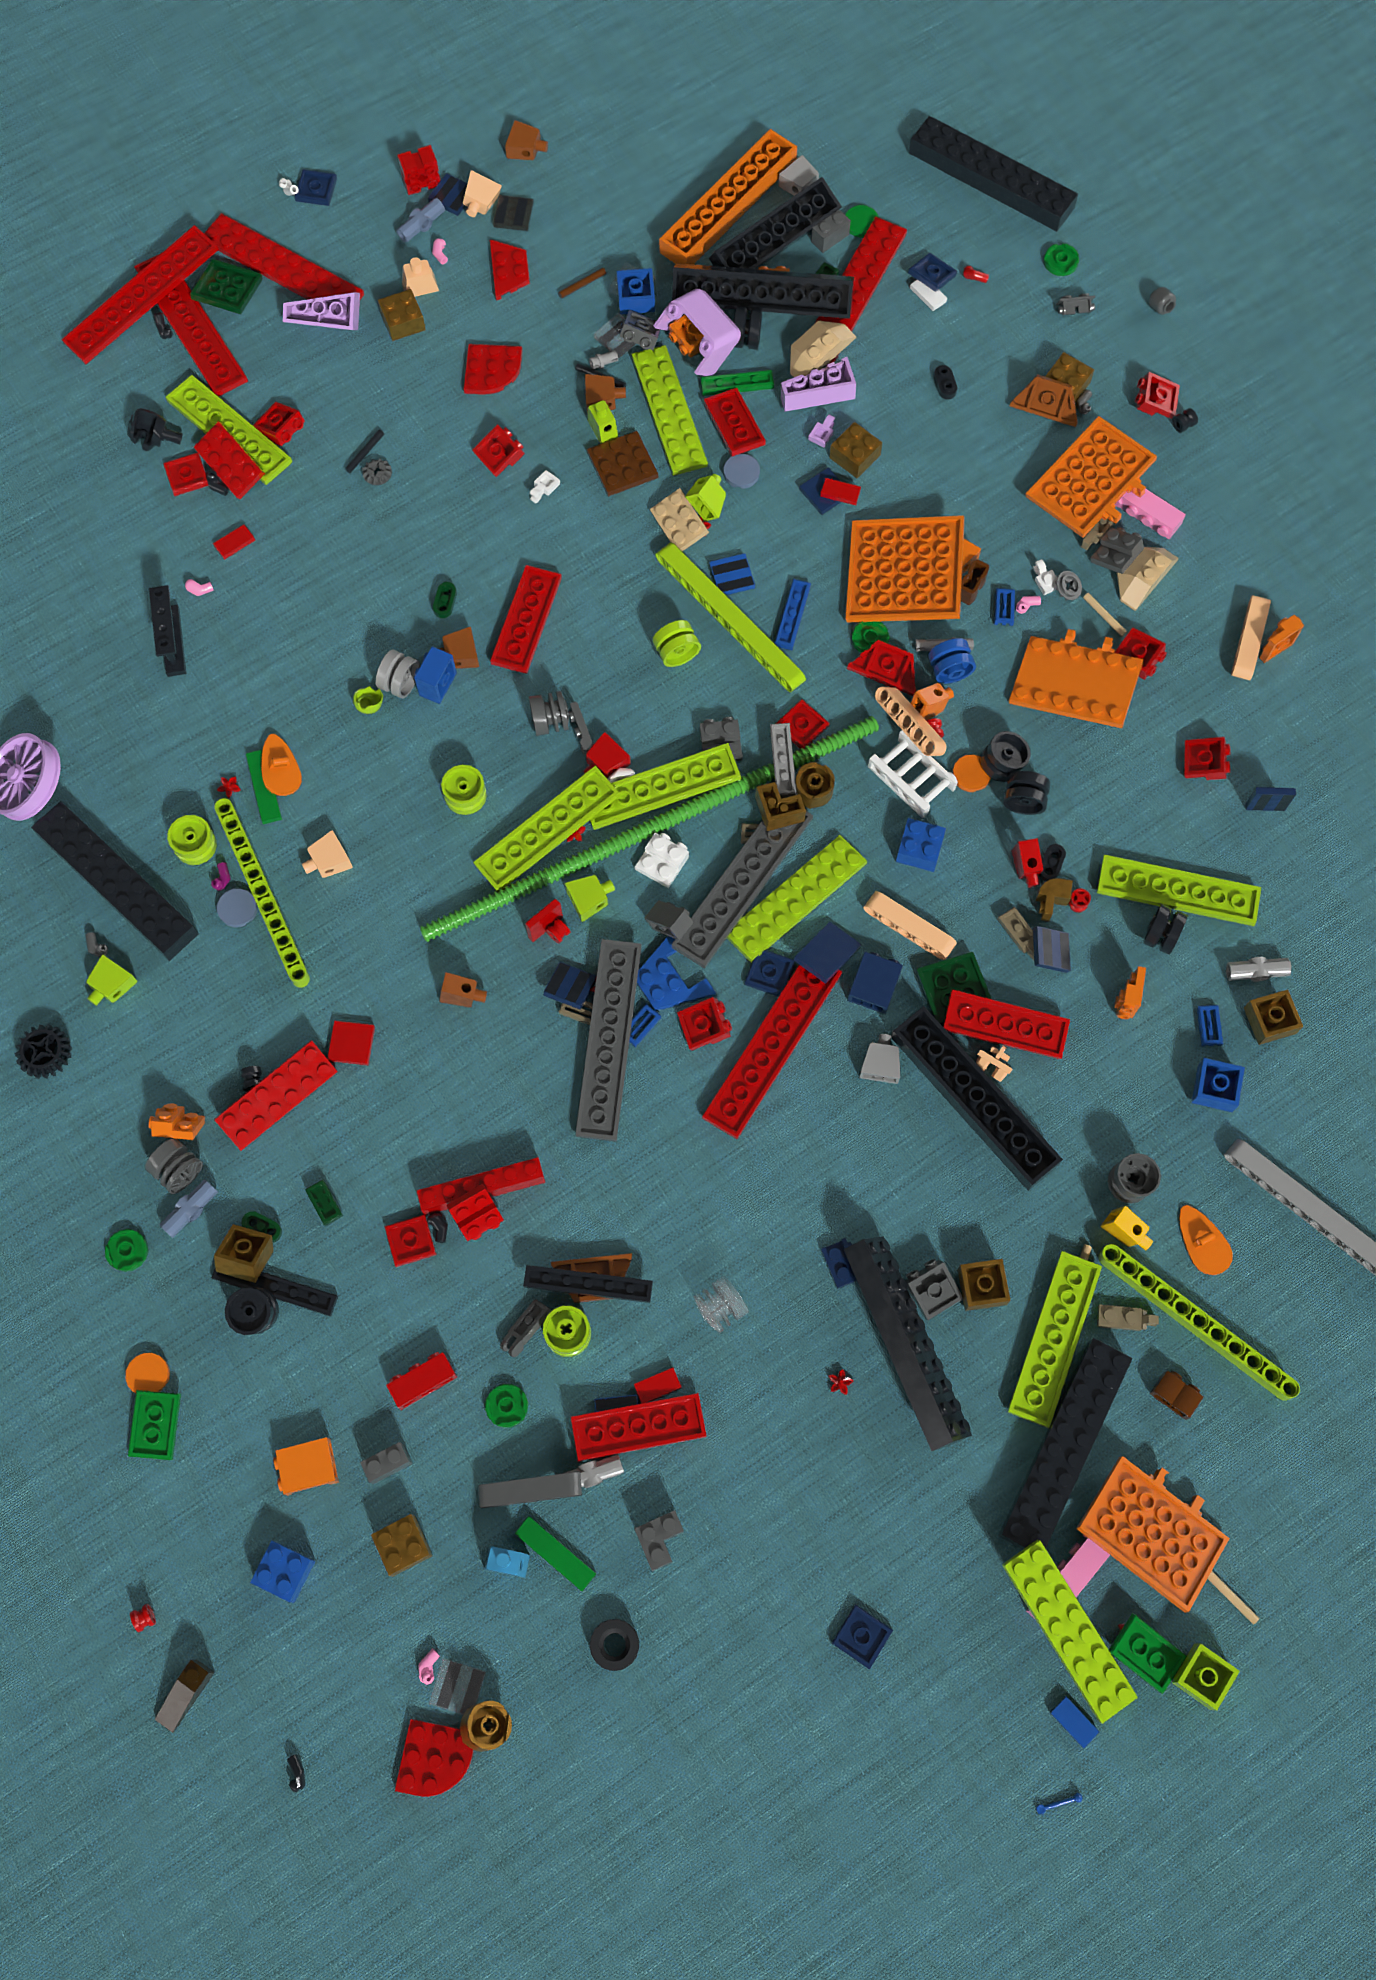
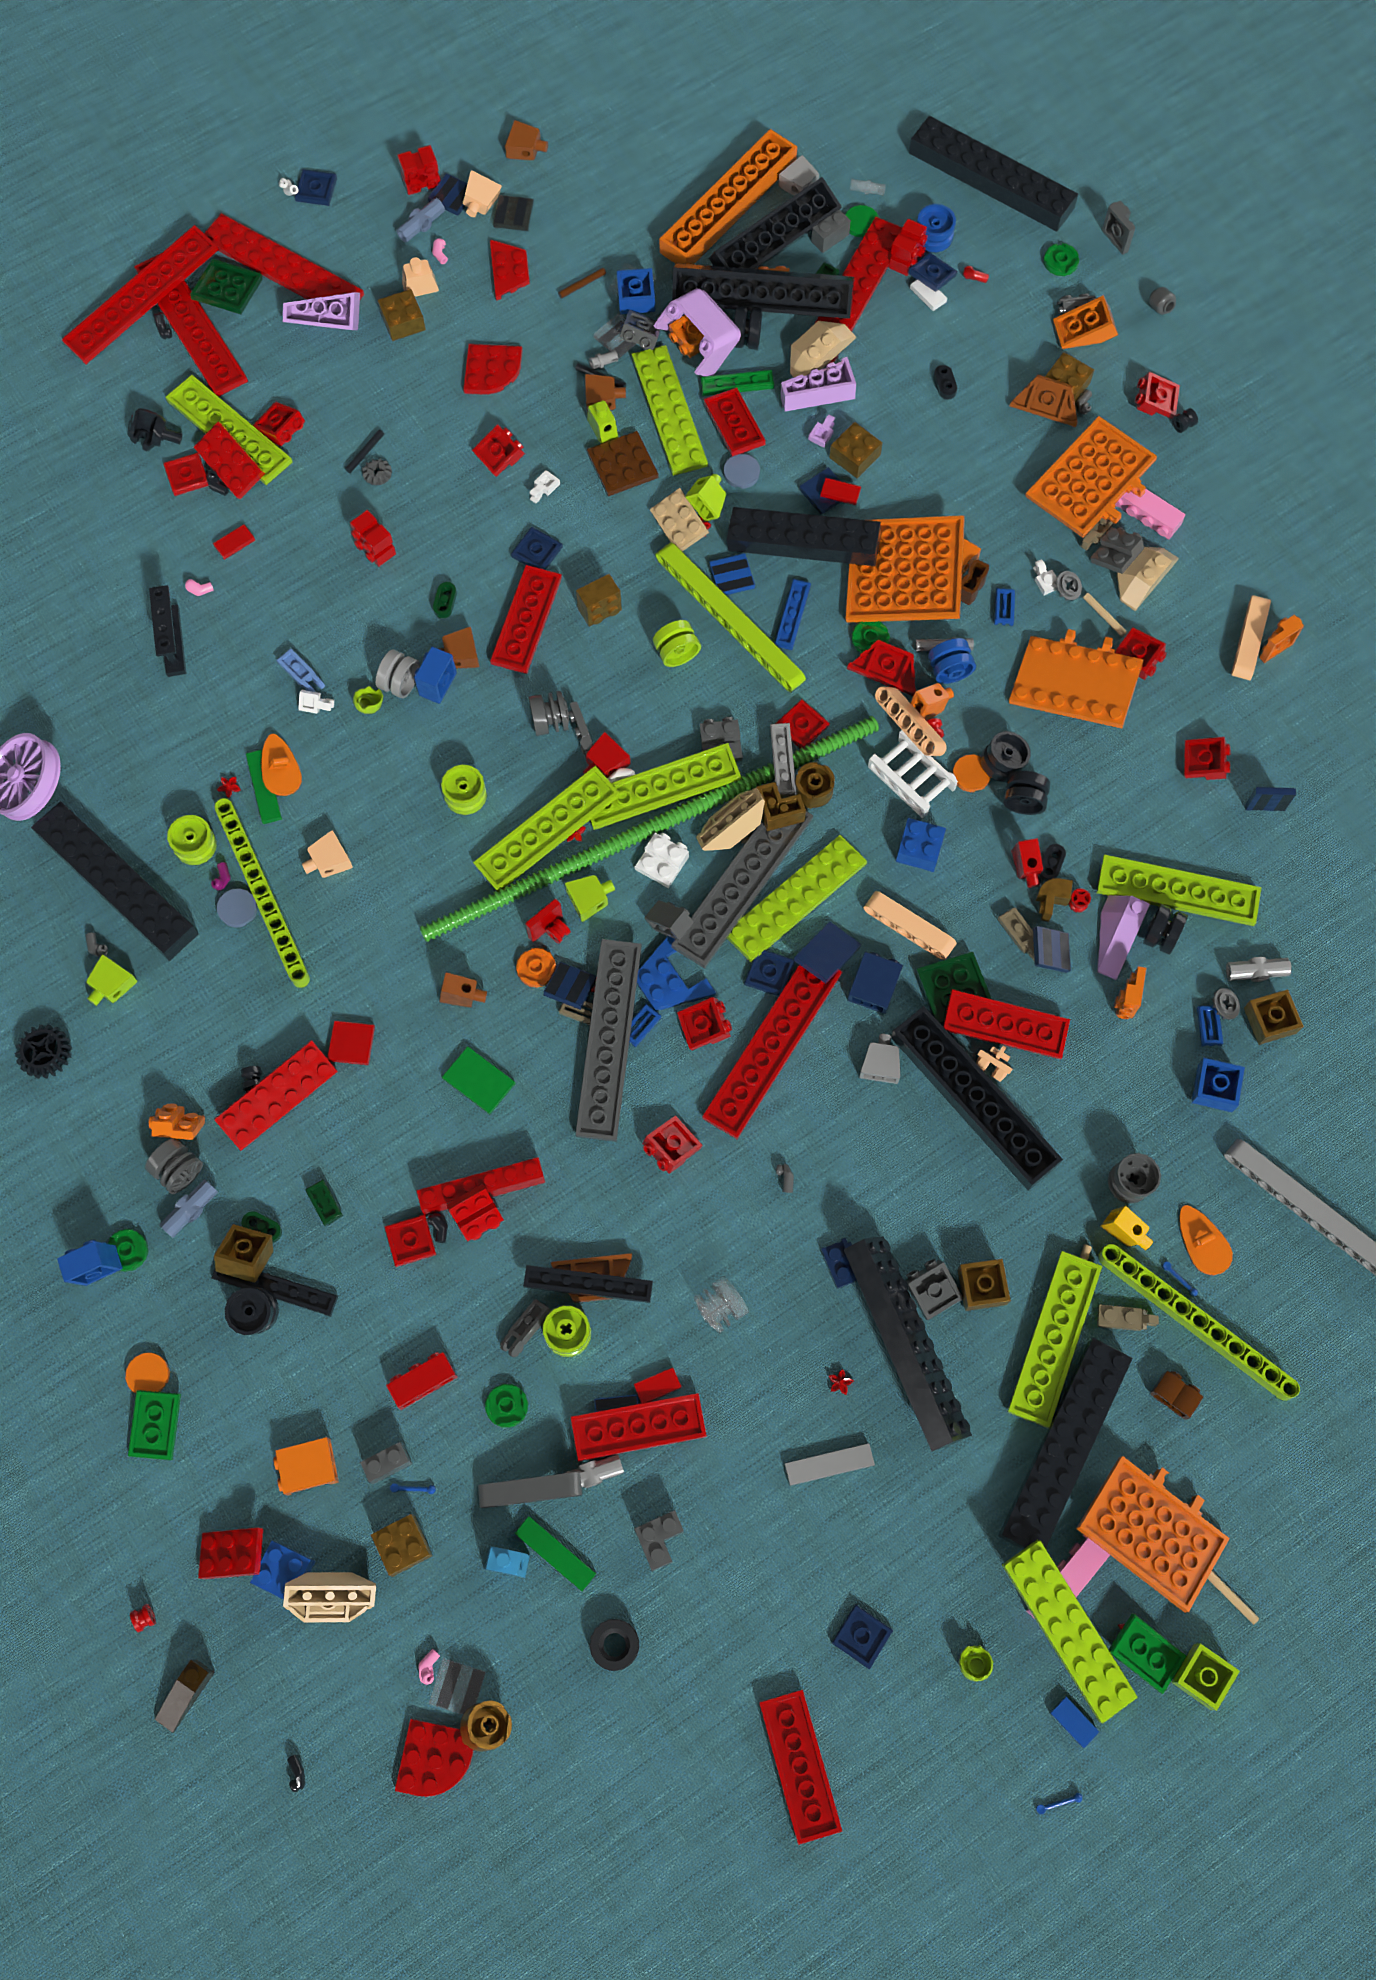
bright pink arm [1016,596,1041,614] -> none
none -> blue brick [57,1240,123,1286]
none -> red plate [198,1528,263,1579]
none -> medium blue hinge [276,649,325,692]
none -> tan wedge [283,1572,376,1622]
none -> white plate [299,690,334,714]
none -> red brick [350,510,396,567]
none -> blue hinge [390,1483,436,1494]
none -> green tile [442,1047,516,1115]
none -> dark blue tile [511,527,563,570]
none -> orange tile [516,948,556,988]
none -> pearl gold brick [576,574,622,626]
none -> red plate [642,1115,703,1174]
none -> tan wedge [696,788,765,851]
none -> black brick [726,507,881,566]
none -> red plate [759,1690,843,1845]
none -> dark grey arm [776,1163,794,1193]
none -> light grey tile [785,1443,875,1486]
none -> clear pin [850,179,886,196]
none -> red brick [889,219,928,276]
none -> blue wheel [917,204,956,253]
none -> lime hair [958,1646,993,1682]
none -> orange slope [1053,295,1118,349]
none -> lavender wedge [1097,895,1150,980]
none -> dark grey plate [1102,200,1135,255]
none -> blue hinge [1162,1262,1198,1296]
none -> dark grey gear [1212,988,1240,1020]

